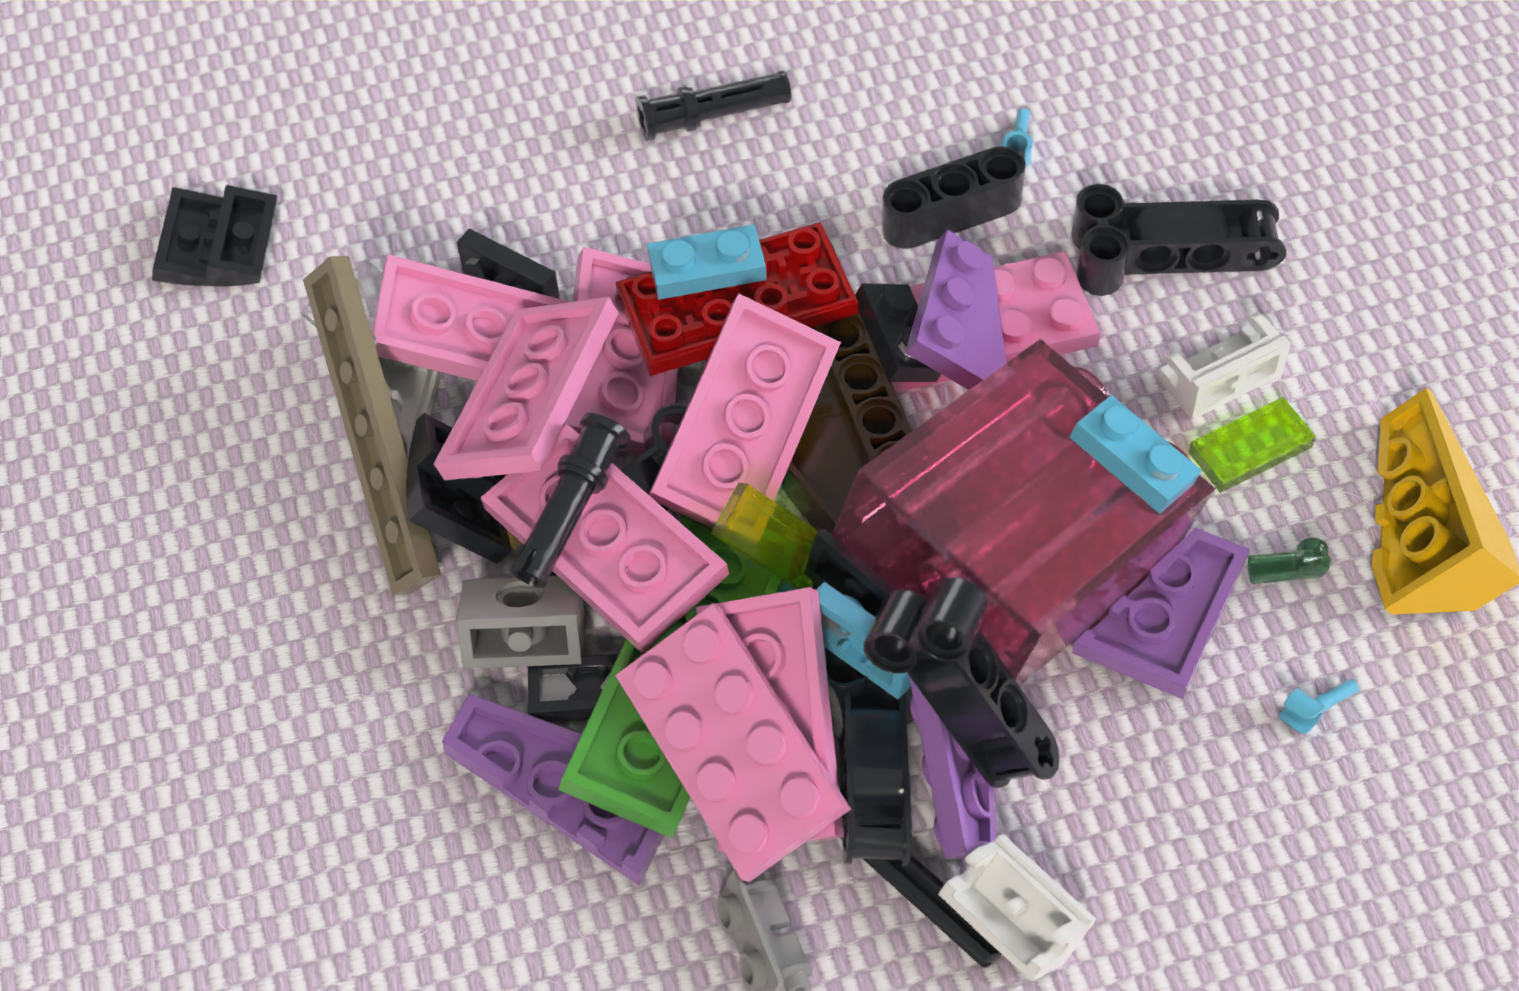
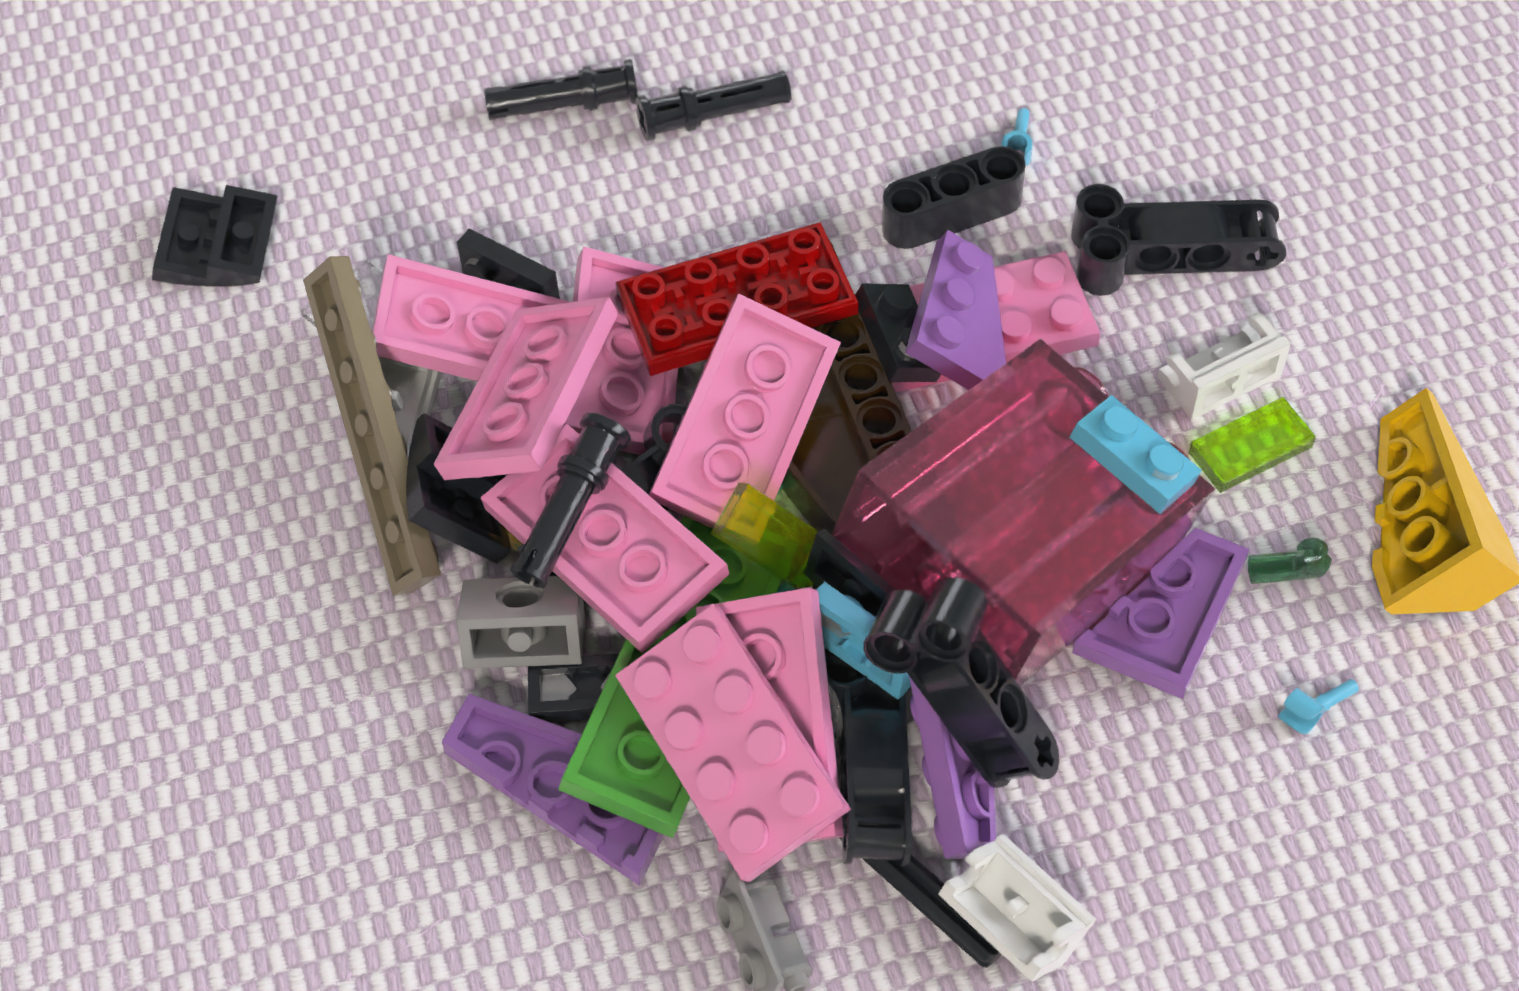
medium azure piece [647,224,767,300] -> none
none -> black pin [484,59,638,120]

